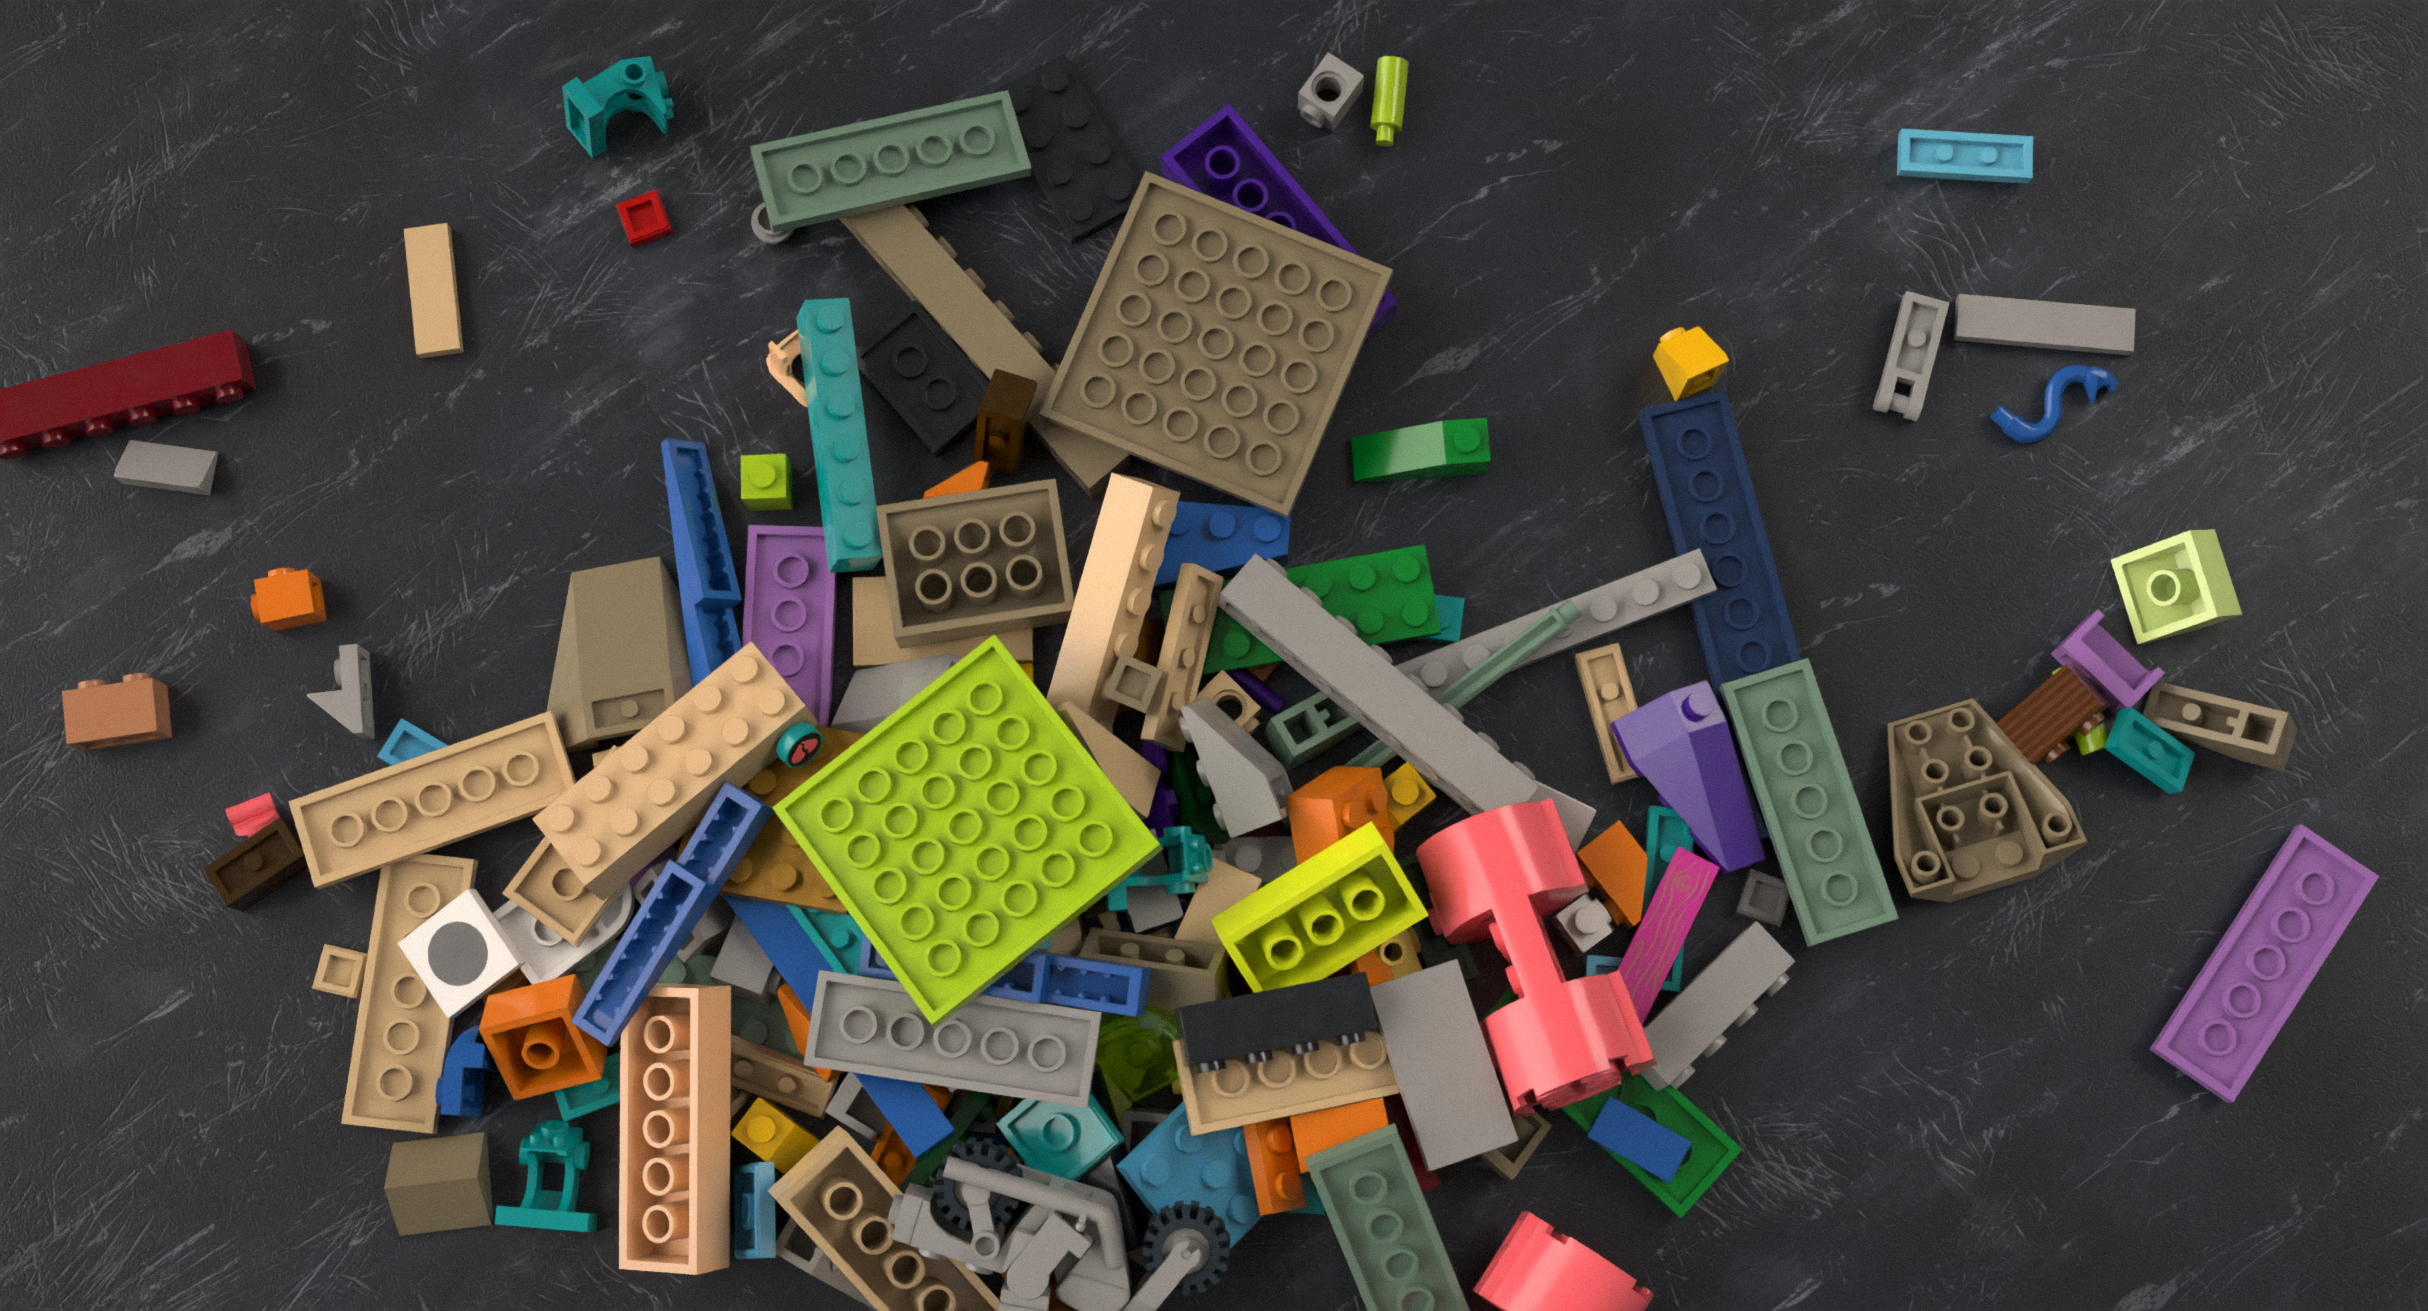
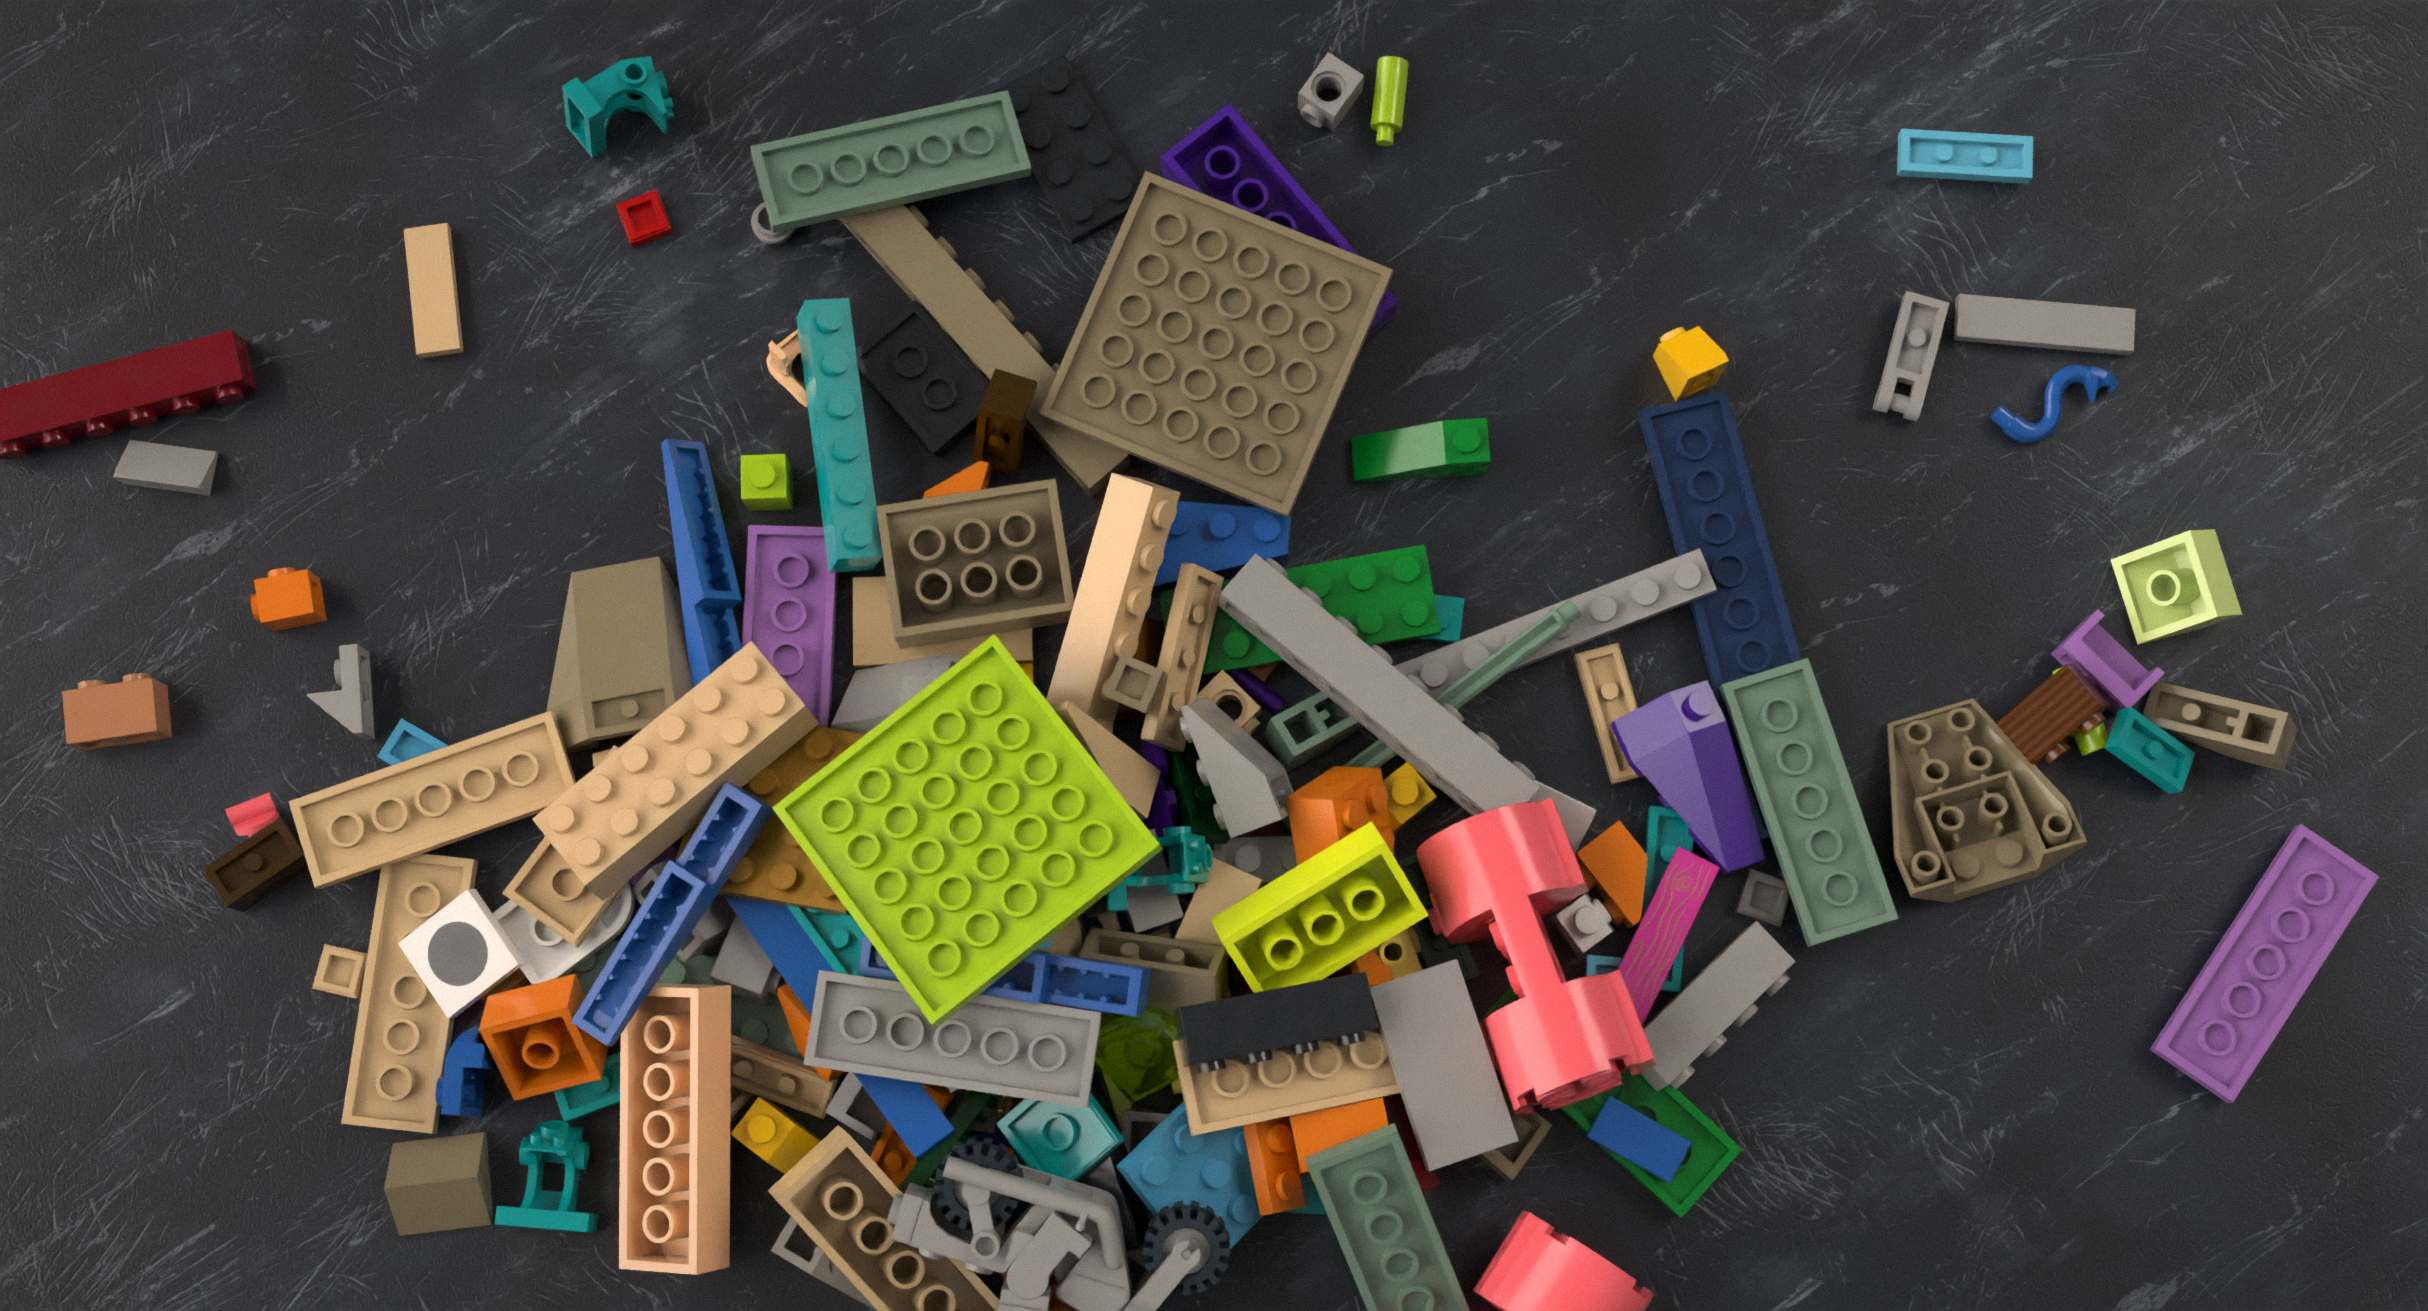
dark azure tile [733,1162,776,1259] -> none
tile [776,721,823,769] -> none

